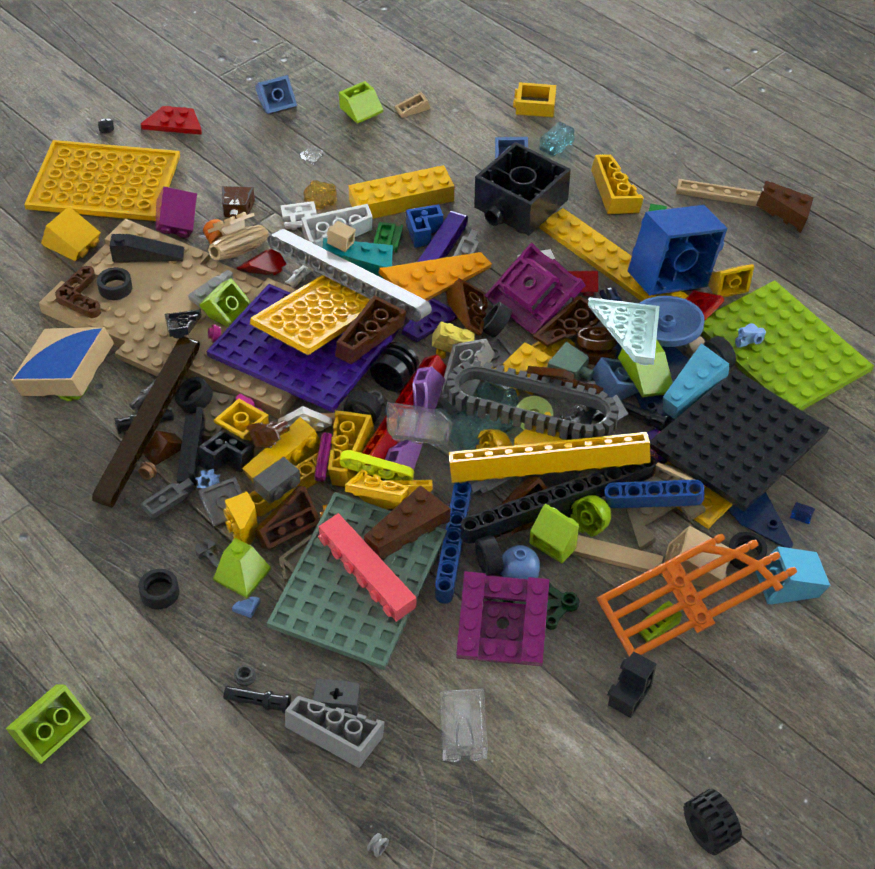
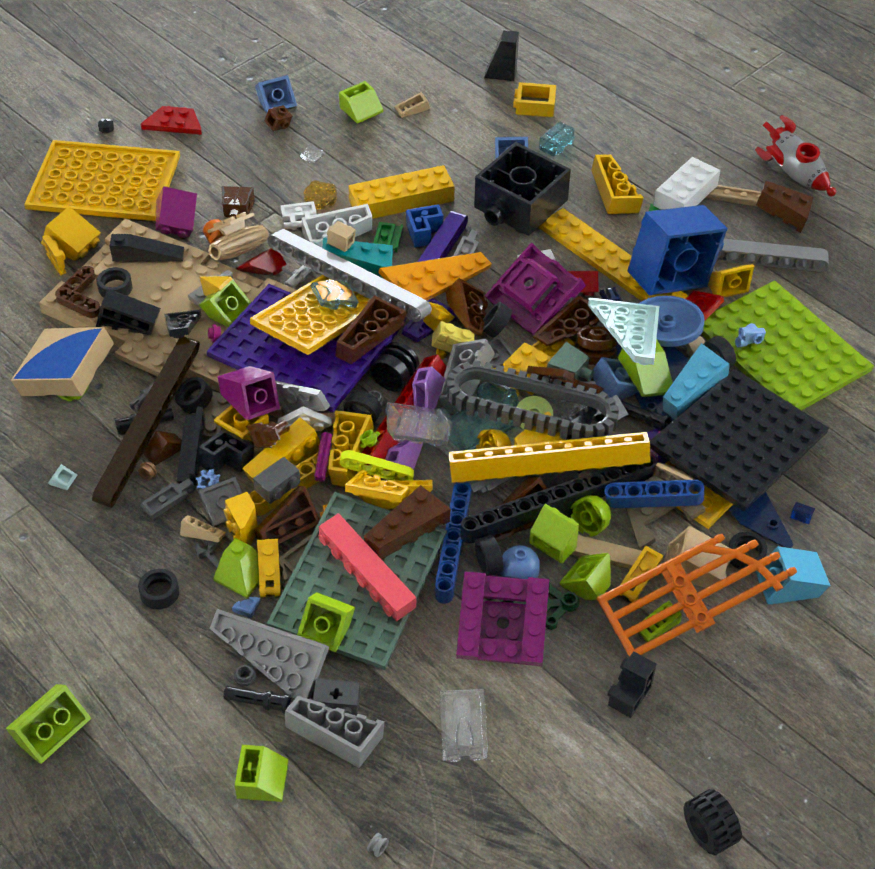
none -> yellow plate [42,234,67,276]
none -> light aqua slope [48,464,77,490]
none -> black wedge [96,289,161,335]
none -> tan slope [180,515,225,542]
none -> yellow slope [199,276,233,296]
none -> light grey wing [210,609,329,699]
none -> magenta slope [217,366,280,420]
none -> lime slope [234,745,289,802]
none -> yellow plate [257,539,281,598]
none -> reddish brown brick [264,105,293,132]
none -> light grey wing [275,381,330,415]
none -> lime slope [297,592,355,652]
none -> slope [310,280,359,310]
none -> lime plate [360,429,380,448]
none -> yellow slope [423,302,455,331]
none -> black wedge [484,30,519,81]
none -> lime slope [559,553,611,600]
none -> yellow plate [619,546,664,602]
none -> white brick [653,157,720,210]
none -> light grey beam [716,239,829,272]
none -> piece [755,115,836,197]

